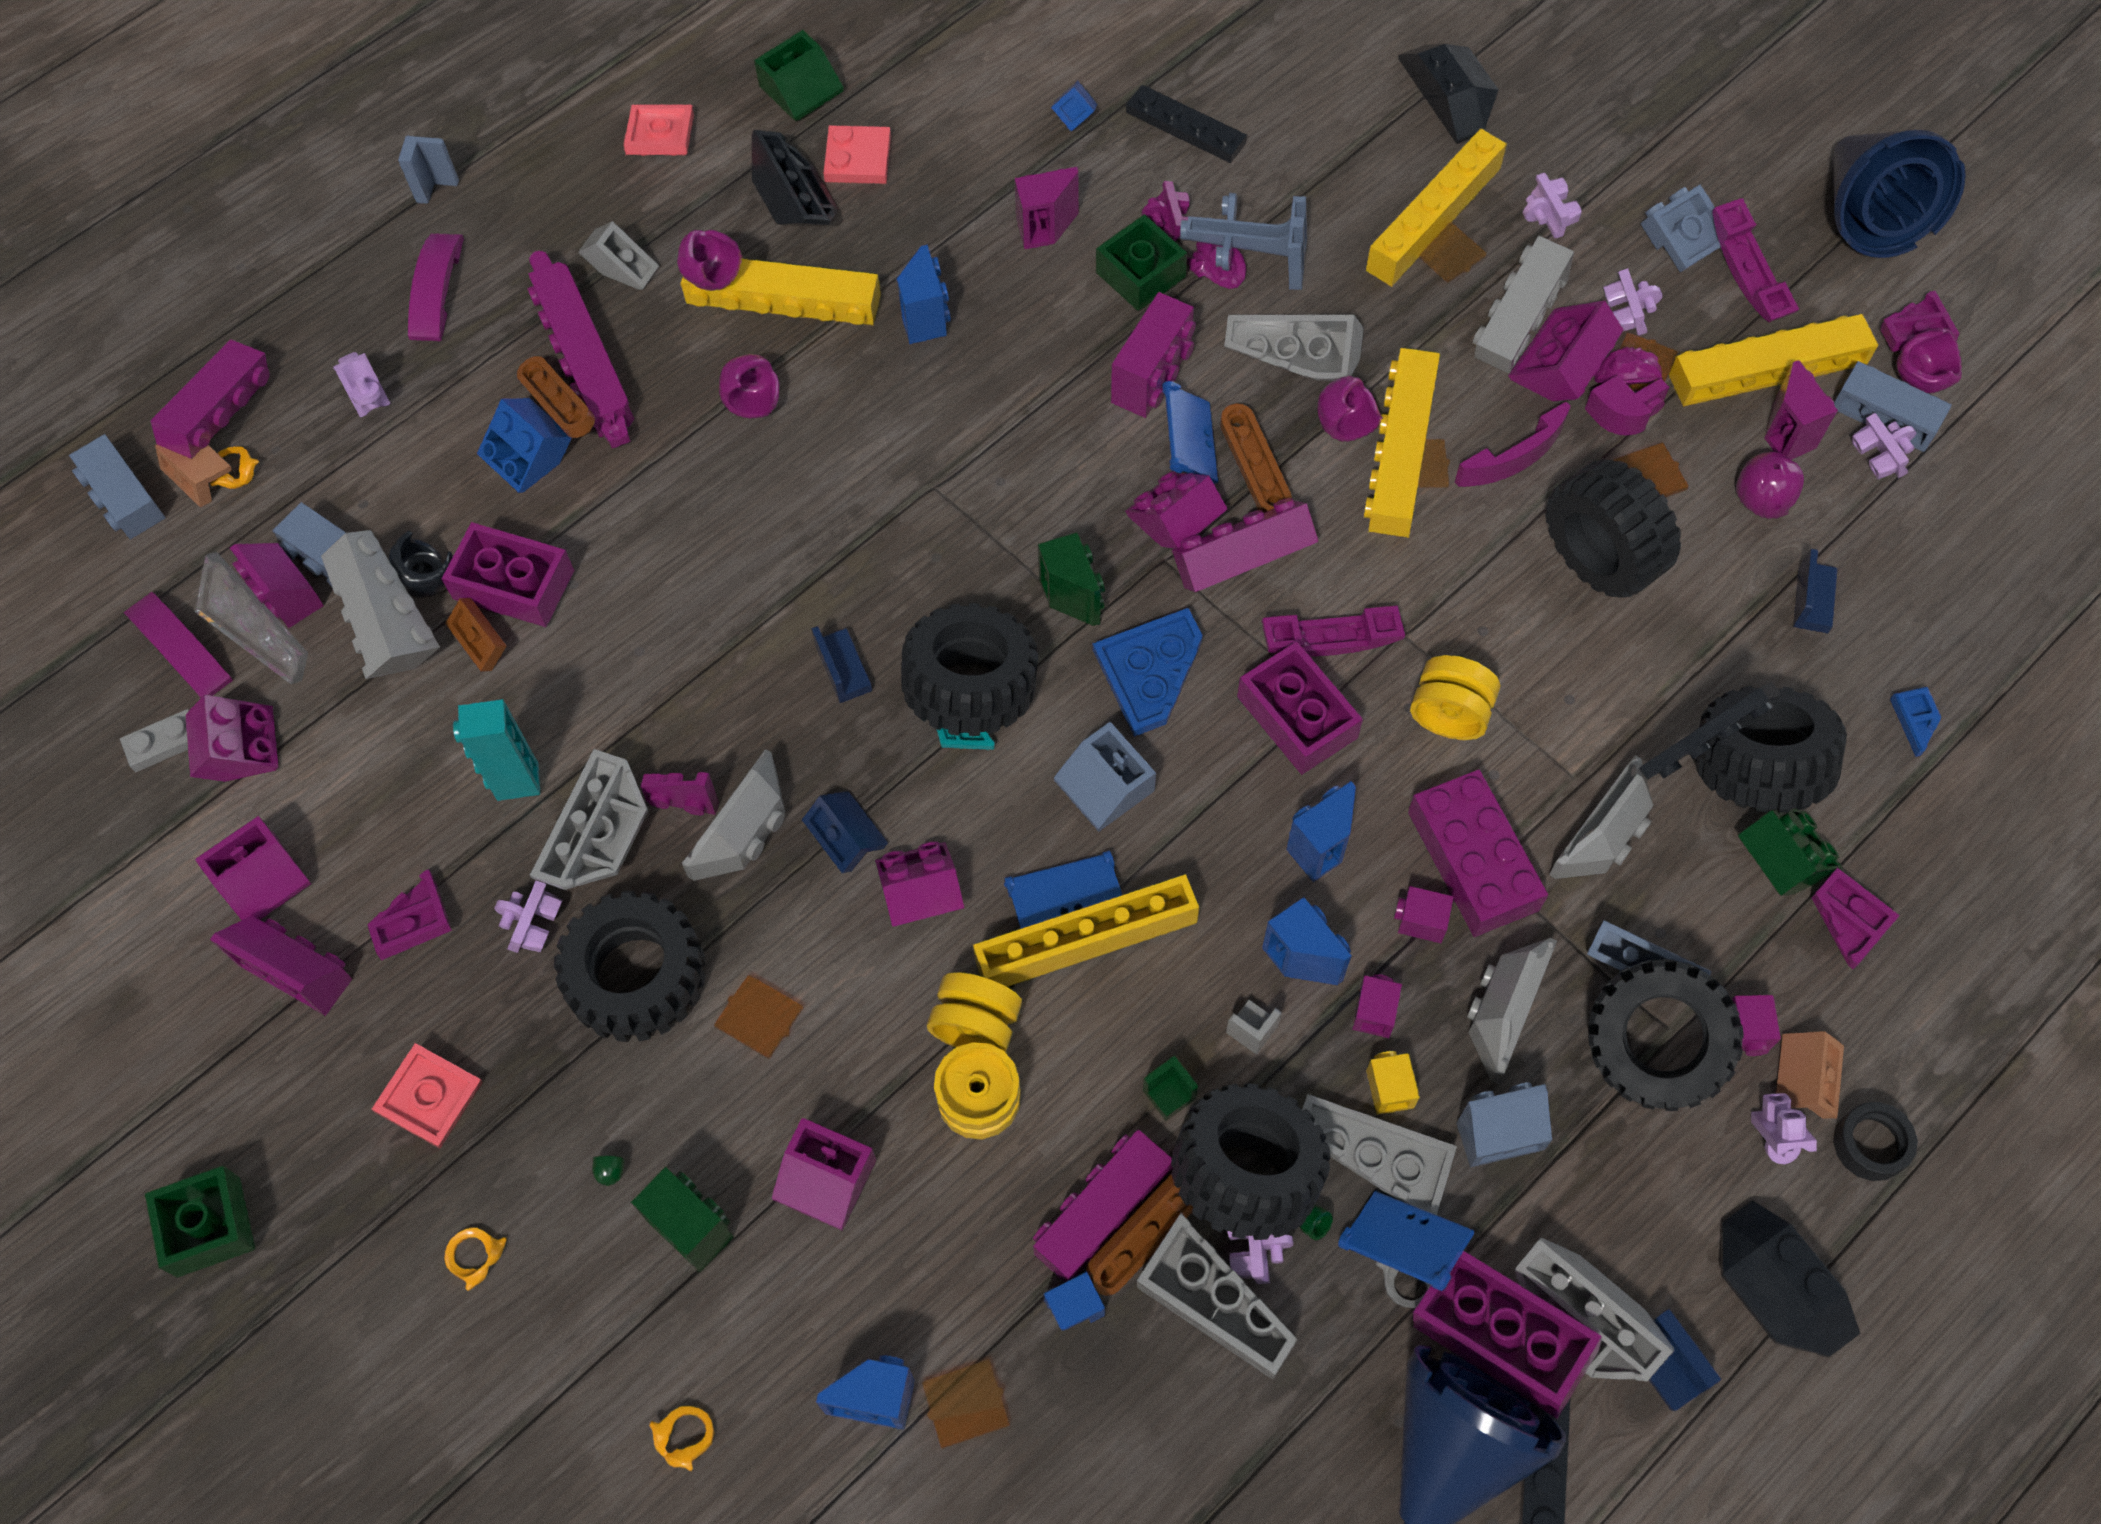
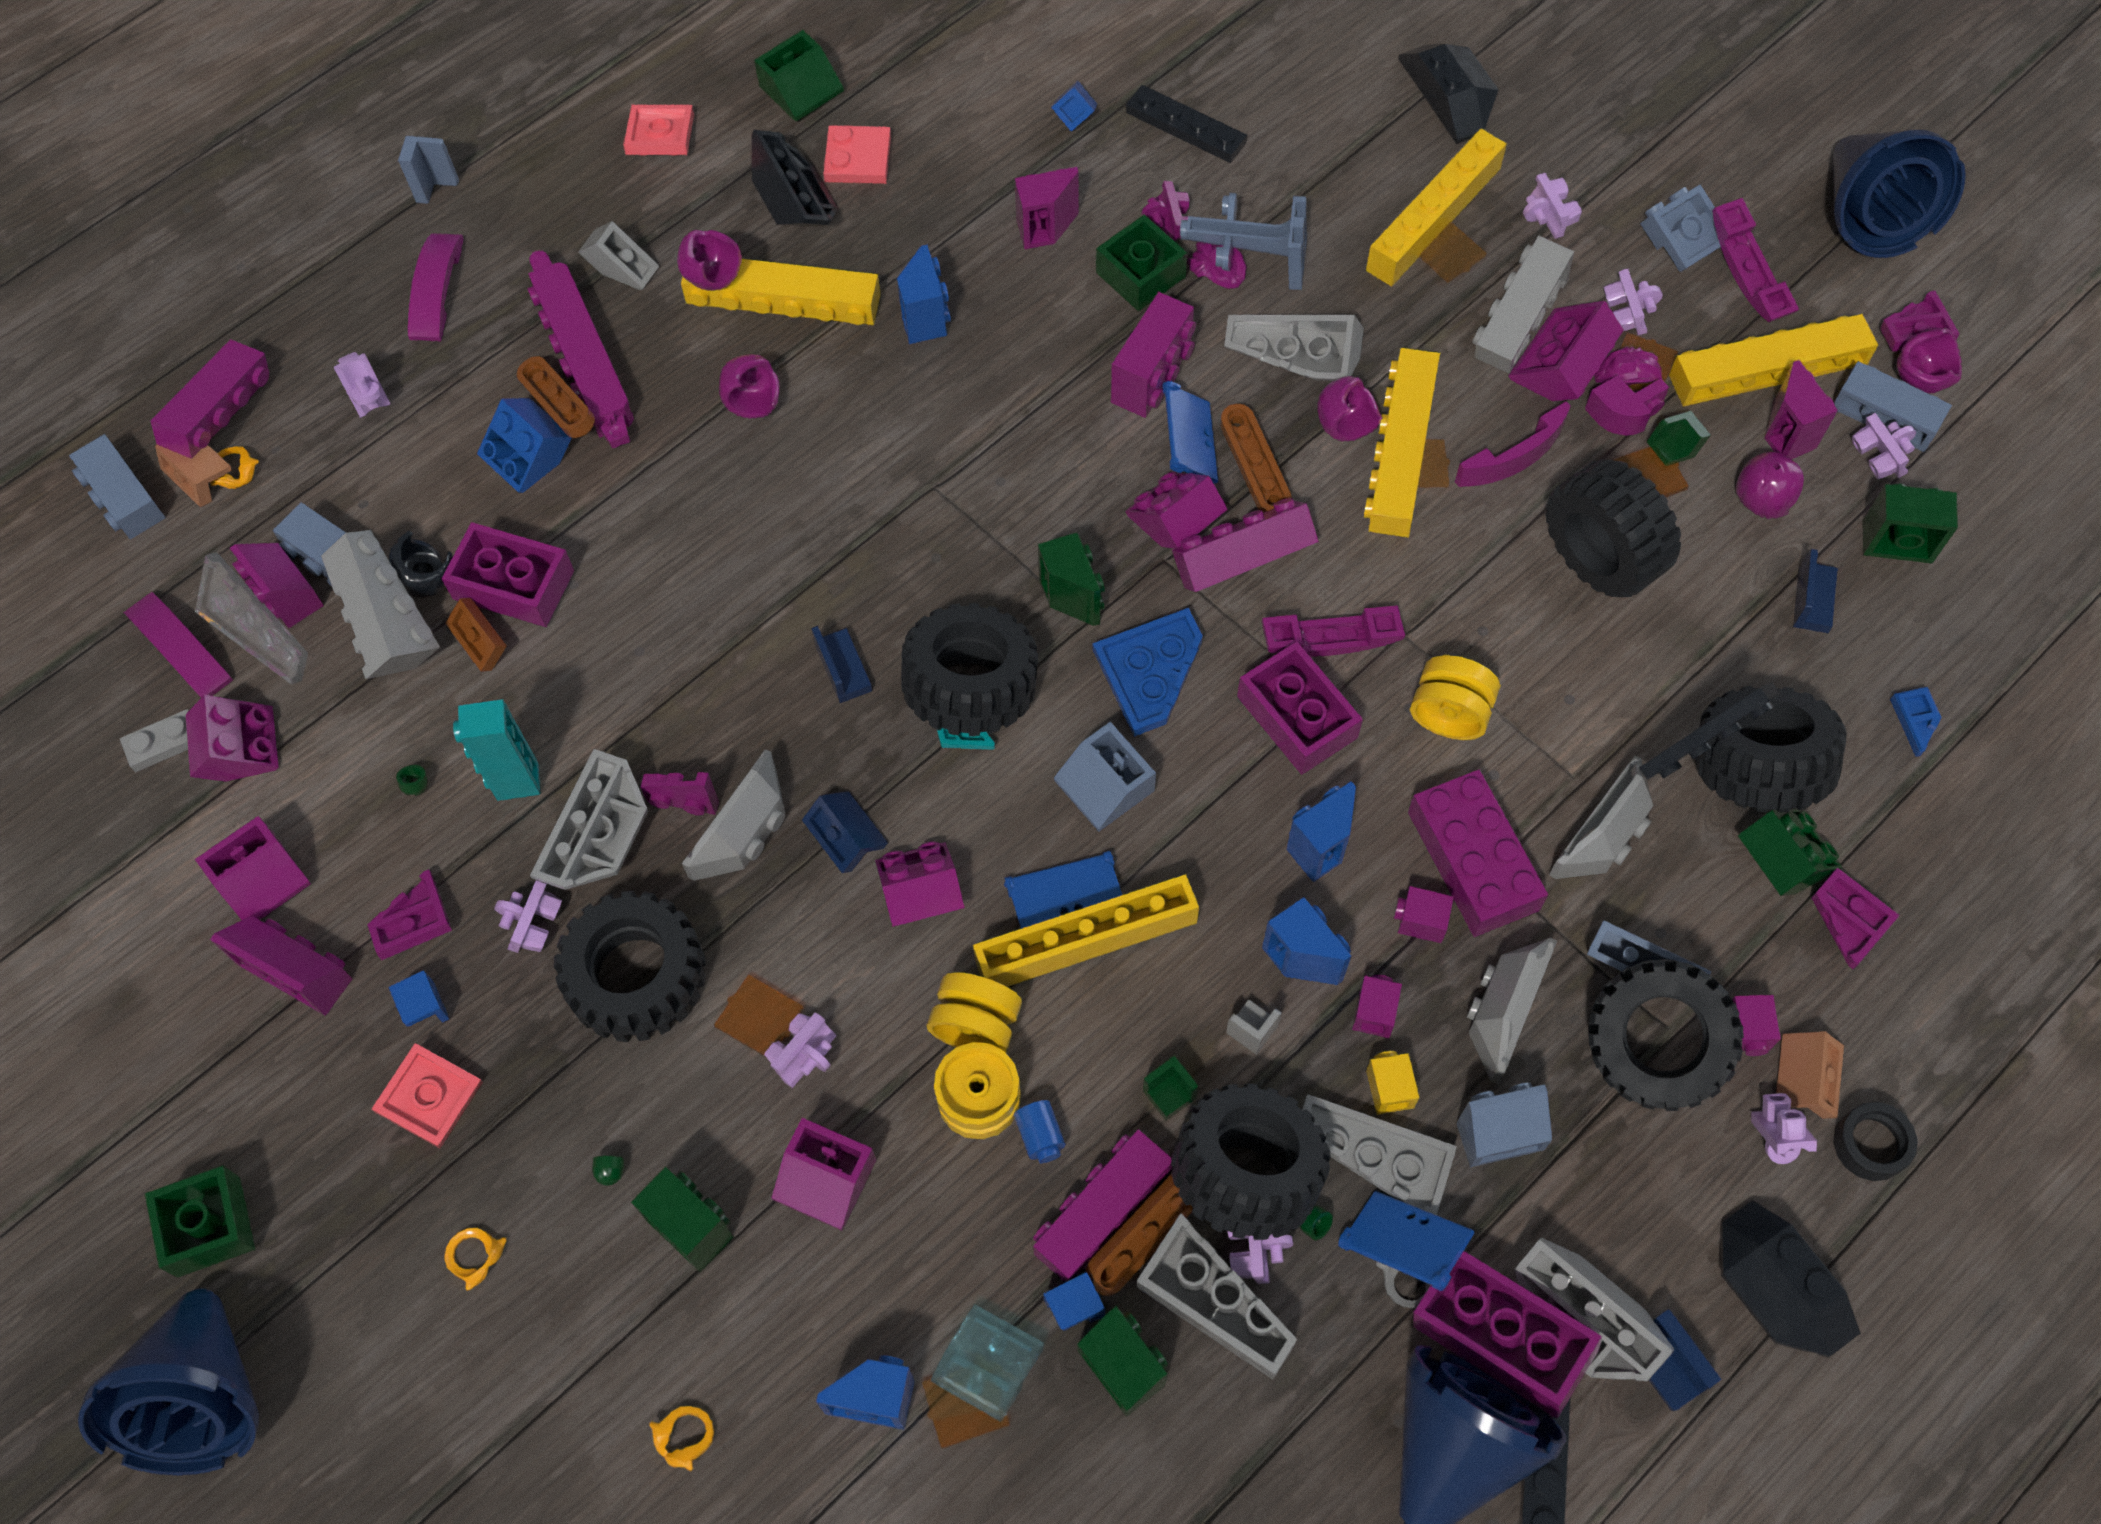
none -> dark blue cone [78,1288,259,1475]
none -> blue panel [389,970,449,1027]
none -> dark green hinge [396,765,428,796]
none -> lavender hips [765,1013,836,1088]
none -> clear light blue slope [931,1304,1044,1422]
none -> blue brick [1014,1100,1066,1164]
none -> dark green slope [1077,1306,1168,1417]
none -> dark green panel [1647,411,1711,466]
none -> dark green brick [1862,484,1958,564]

